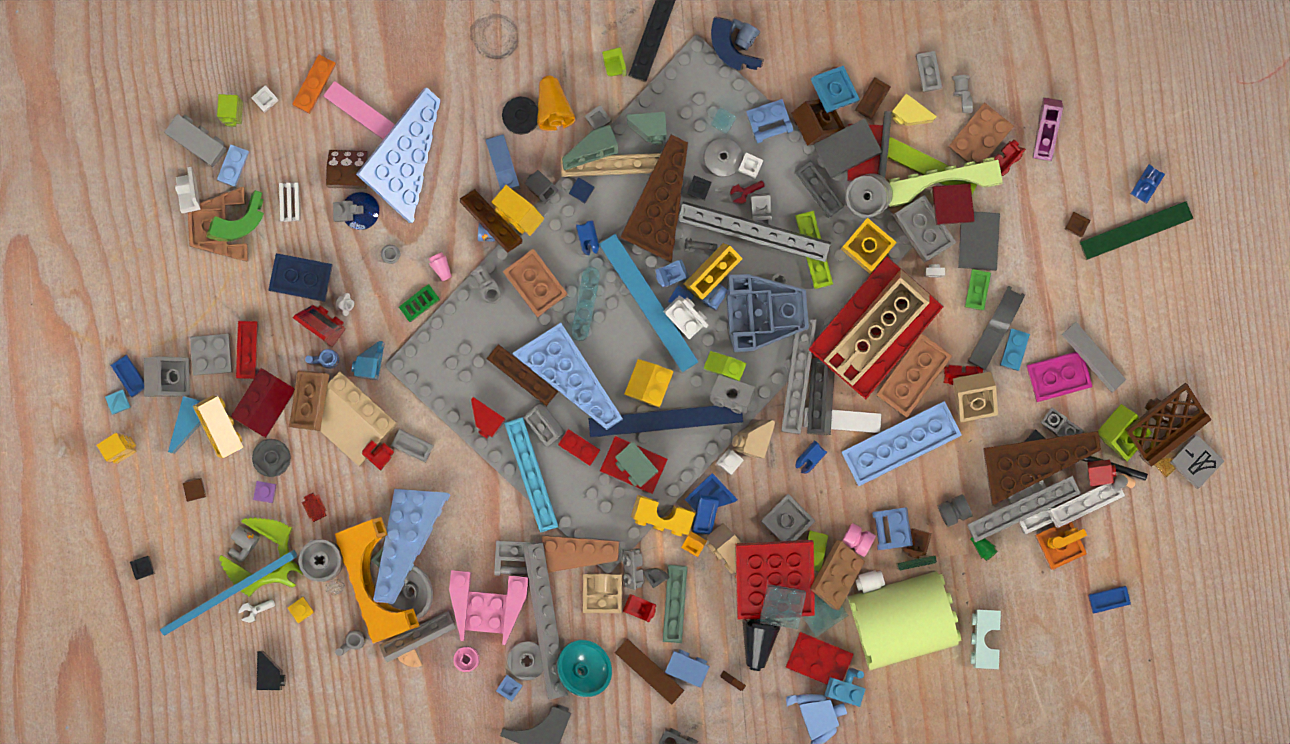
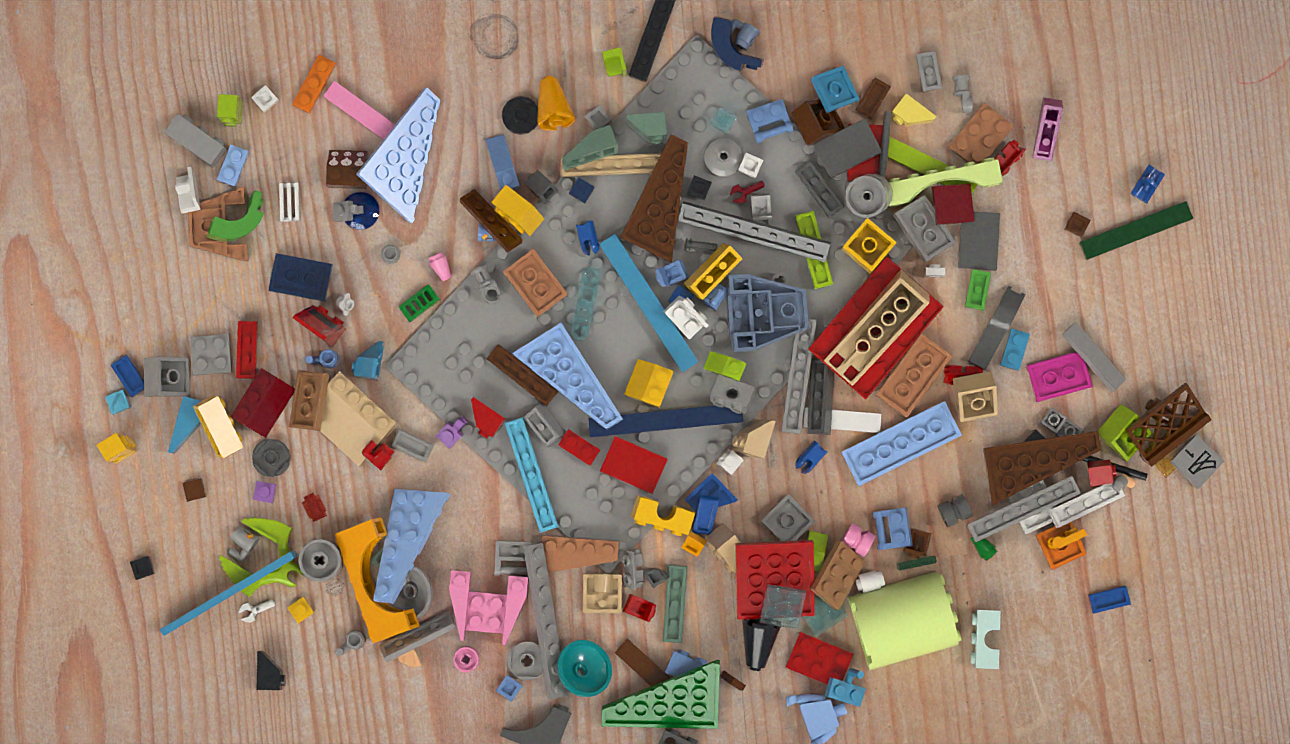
sand green slope [615,442,658,488] -> none
none -> medium lavender plate [436,416,468,449]
none -> wing [602,660,720,729]

